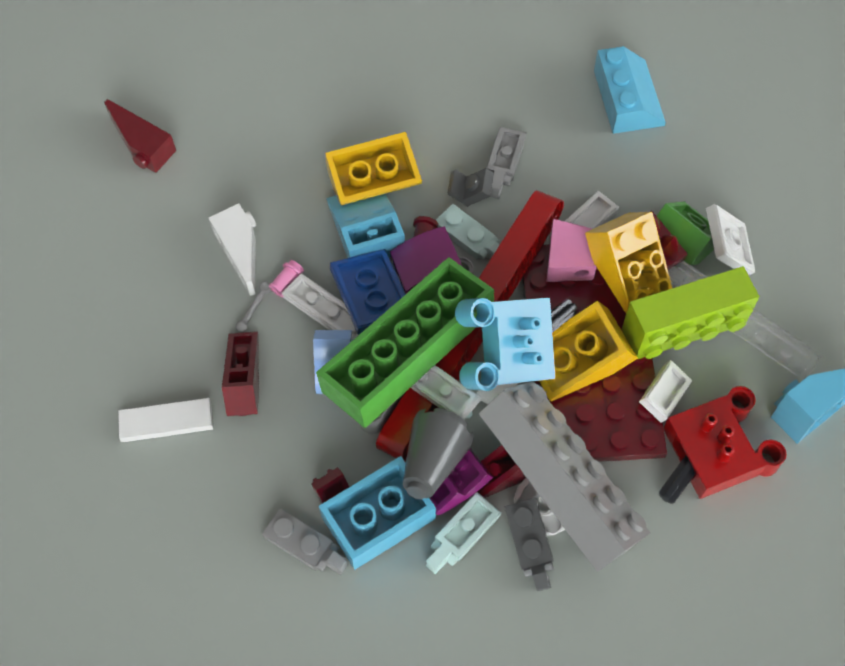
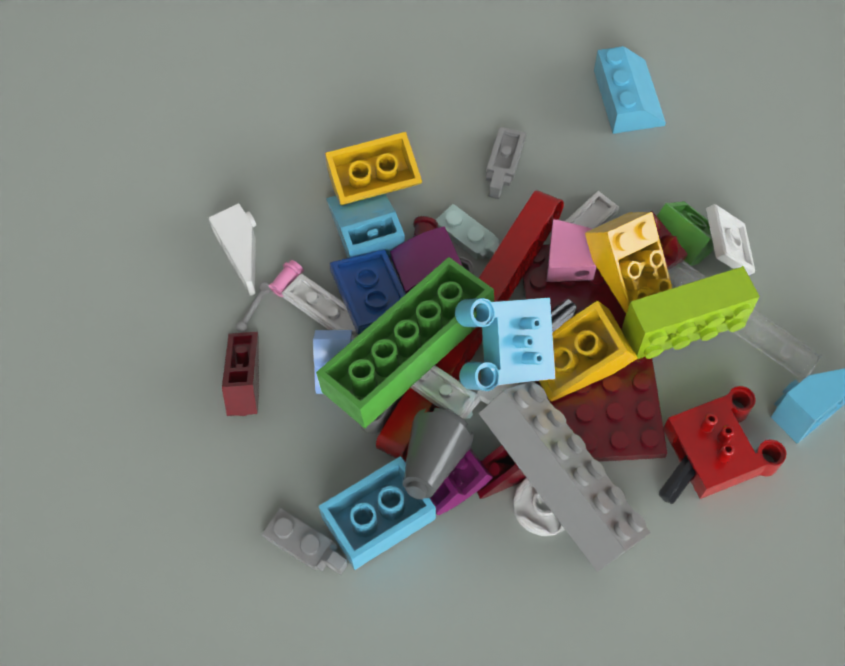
dark red slope [104,99,176,173] -> none
white tile [118,398,213,442] -> none
dark red tile [311,467,350,504] -> none
light aqua hinge [426,492,501,575] -> none
dark grey bracket [447,168,494,207] -> none
dark grey hinge [504,498,554,591] -> none
white tile [639,360,692,423] -> none

